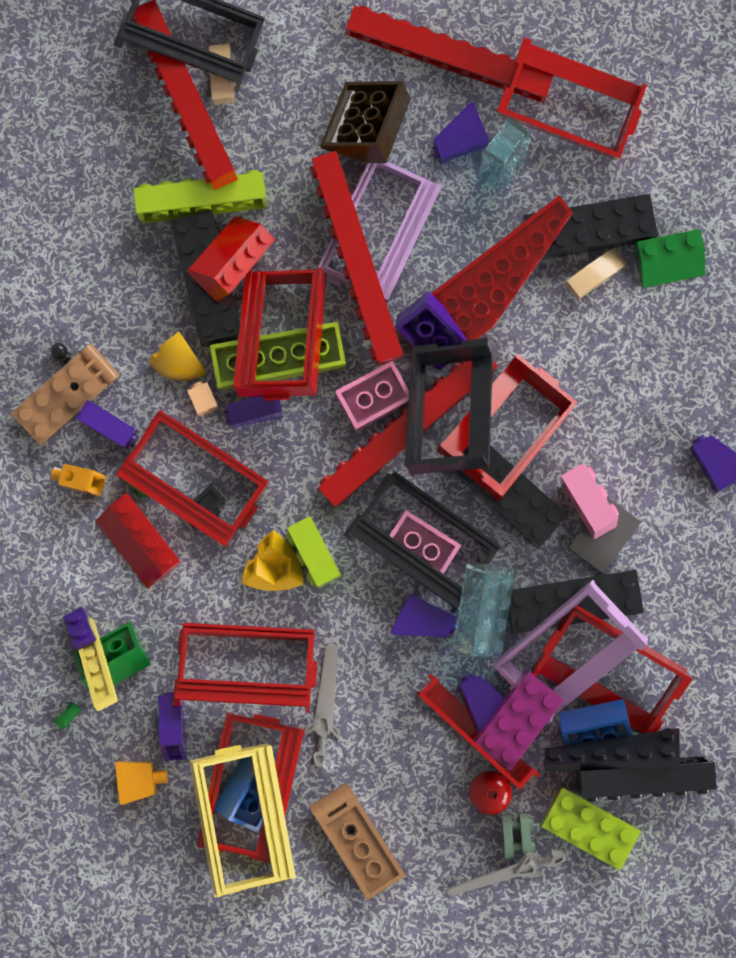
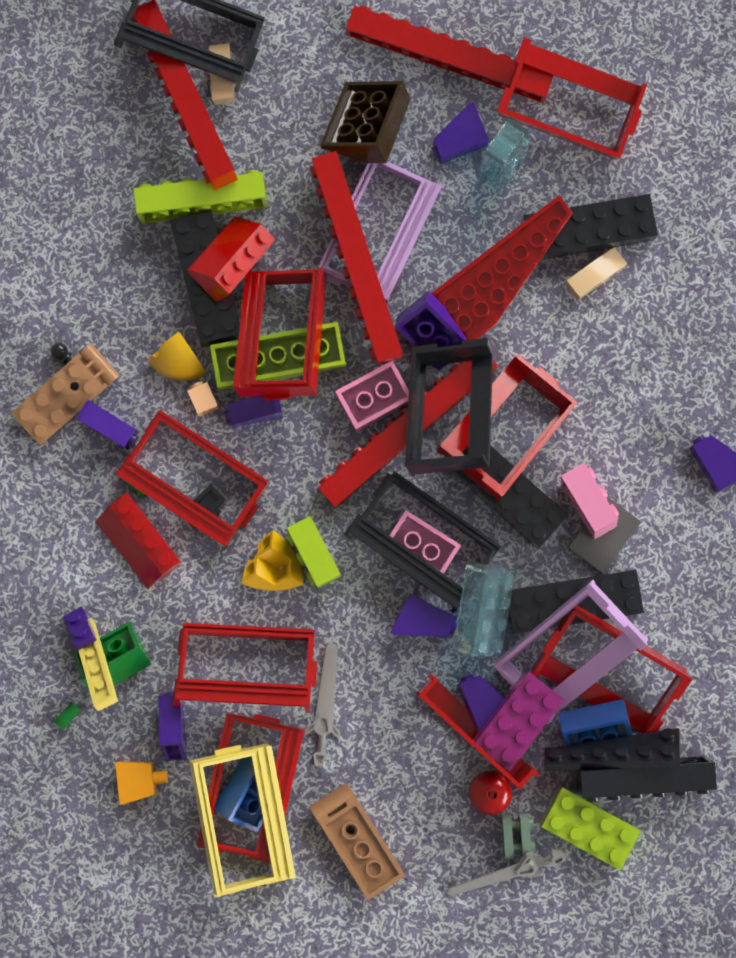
light orange torso [51,464,107,497] -> none
green slope [633,229,705,288] -> none

